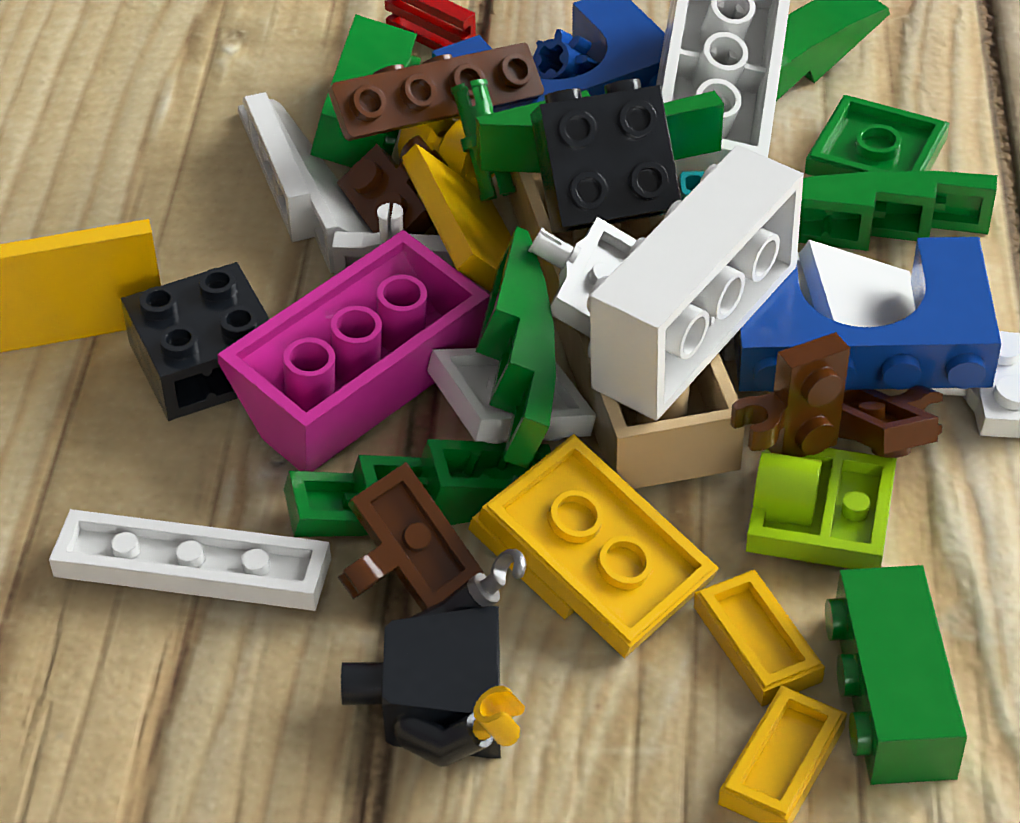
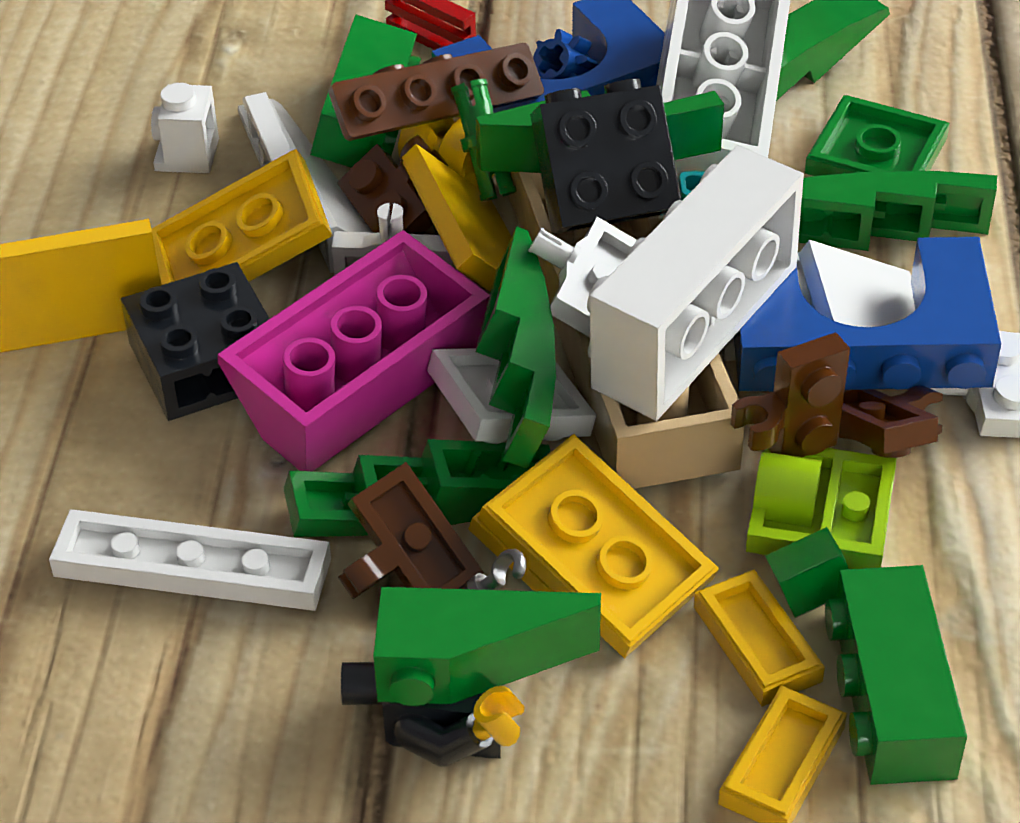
none -> white brick [151,83,219,173]
none -> yellow tile [151,149,333,285]
none -> green slope [373,587,601,706]
none -> green slope [765,527,849,618]

